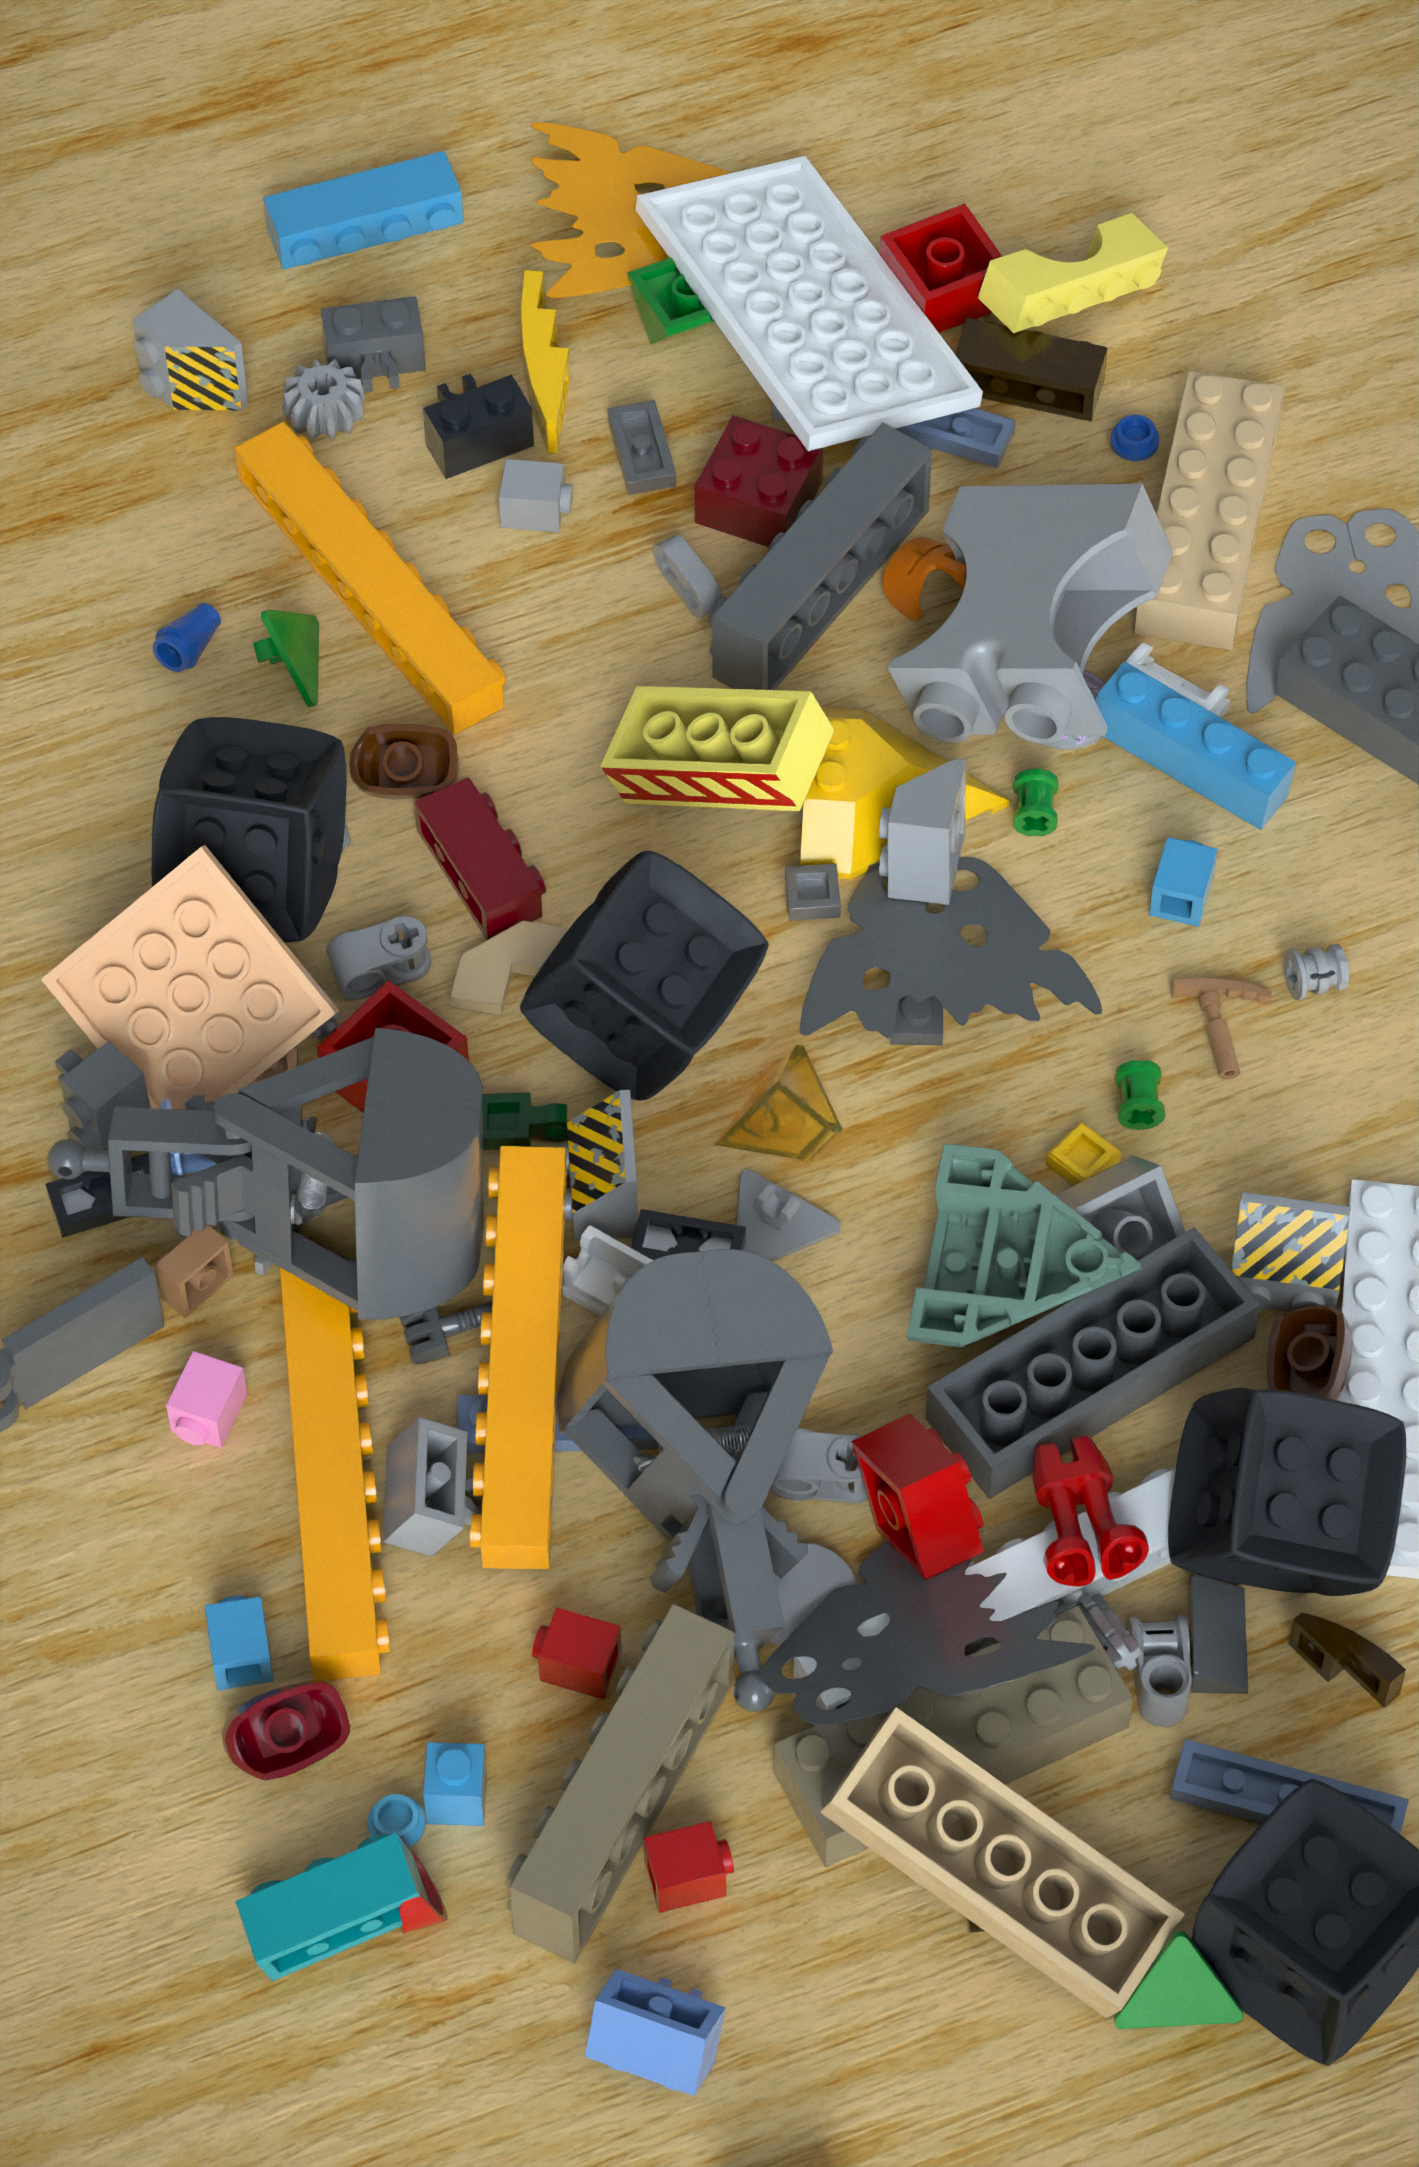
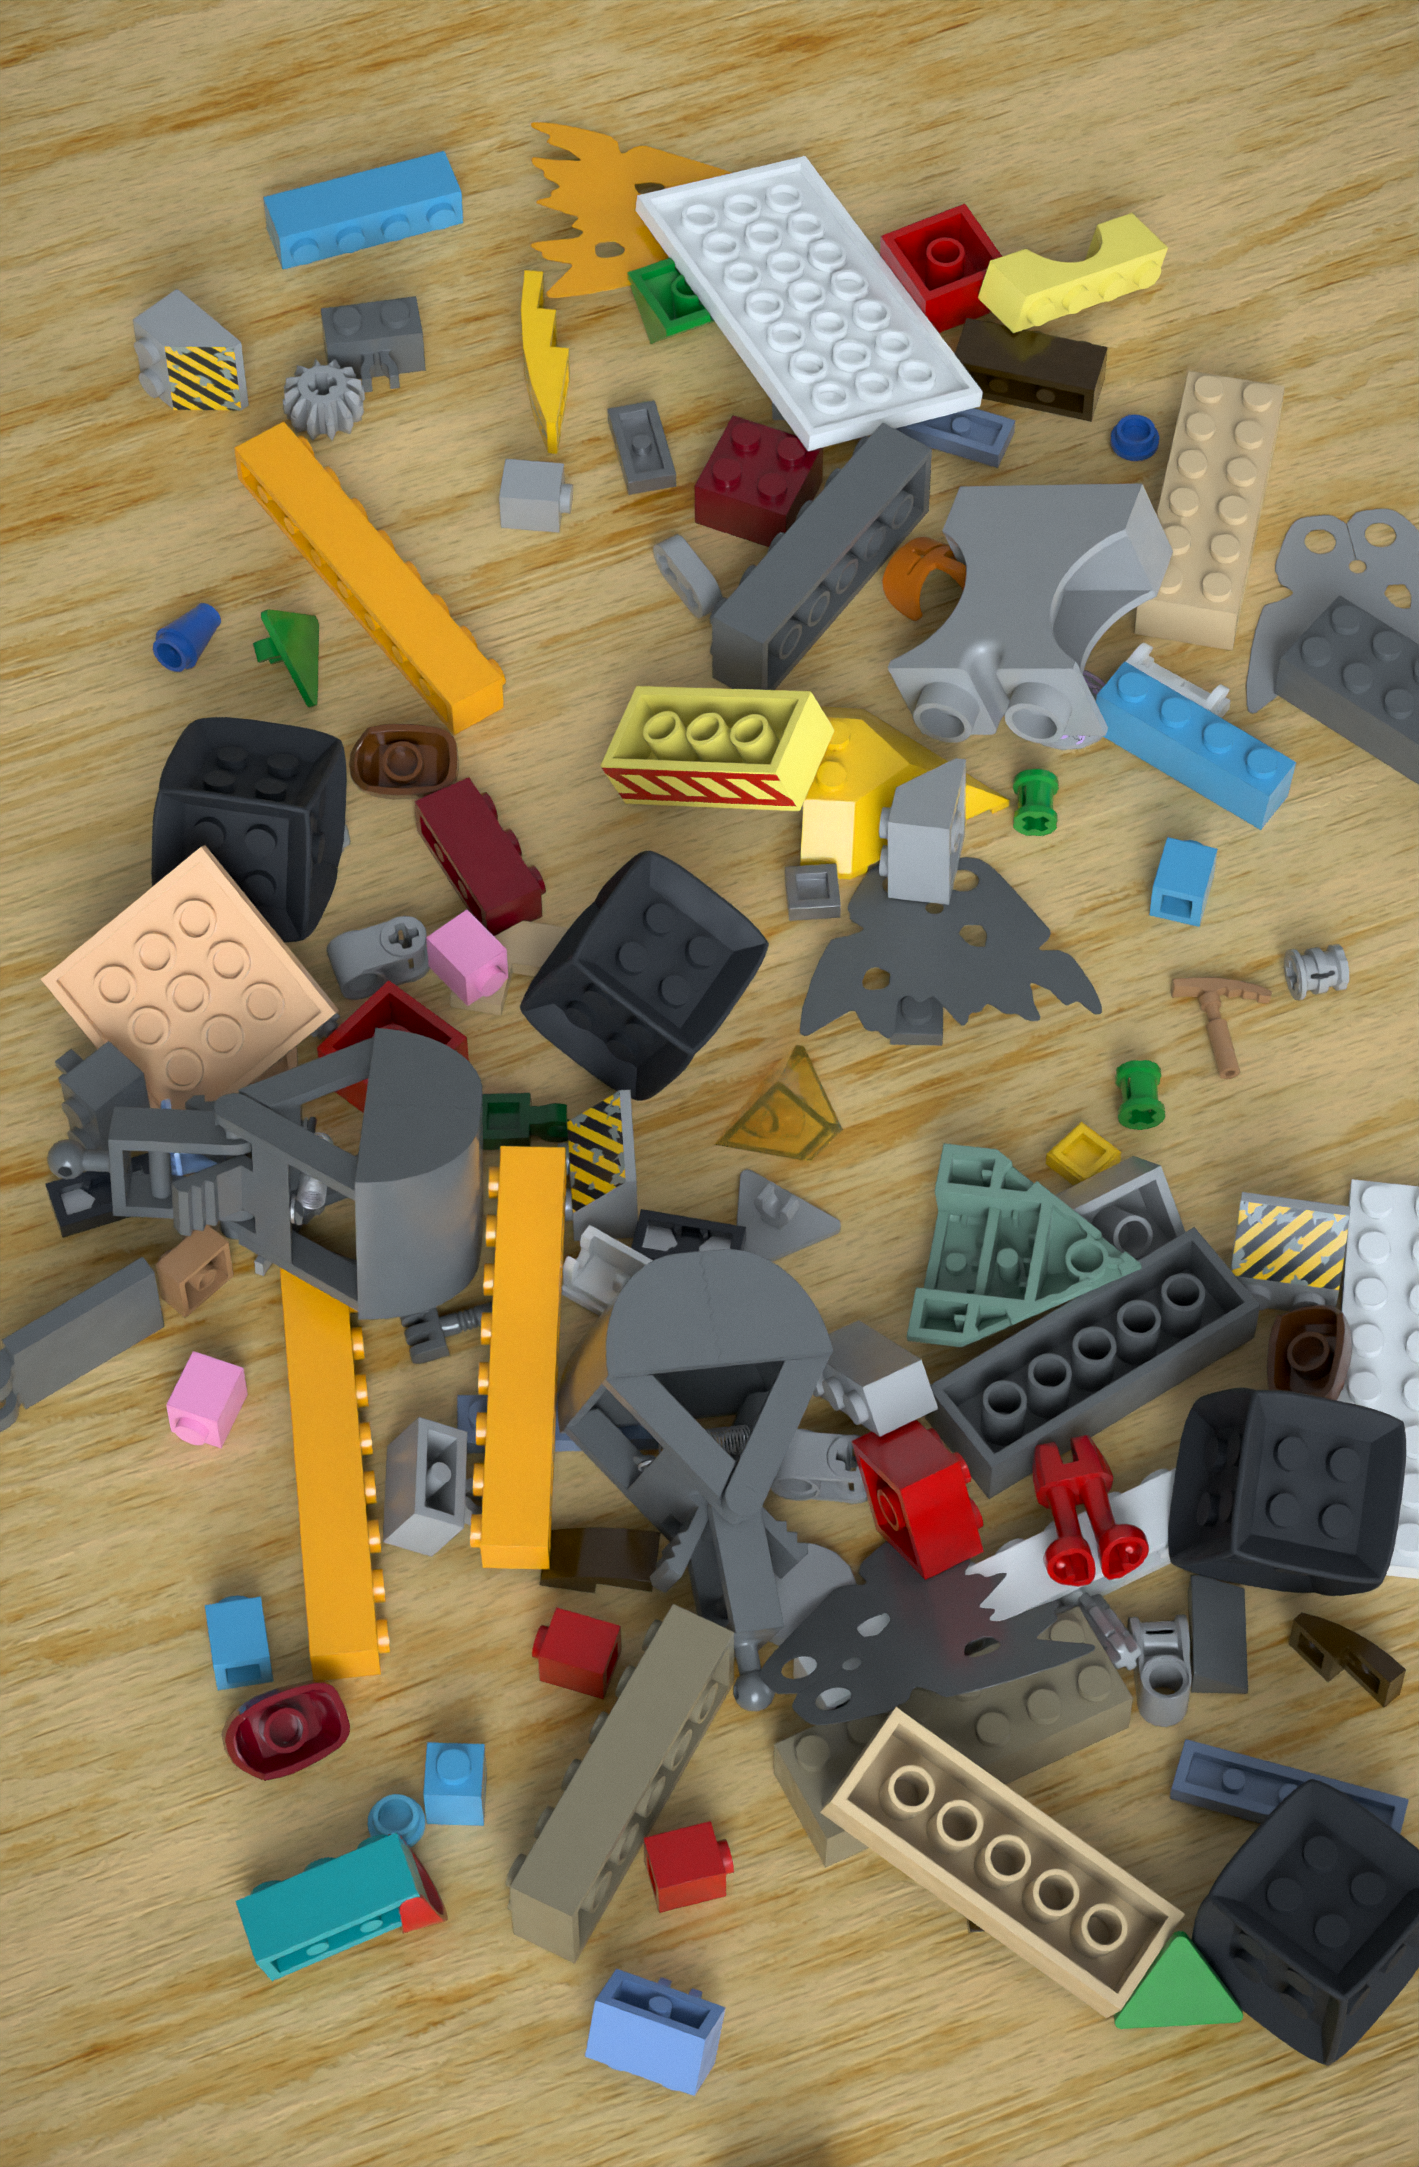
black brick [423,374,534,479] -> none
none -> bright pink brick [426,910,508,1006]
none -> dark brown slope [539,1527,661,1594]
none -> light grey brick [813,1320,938,1437]

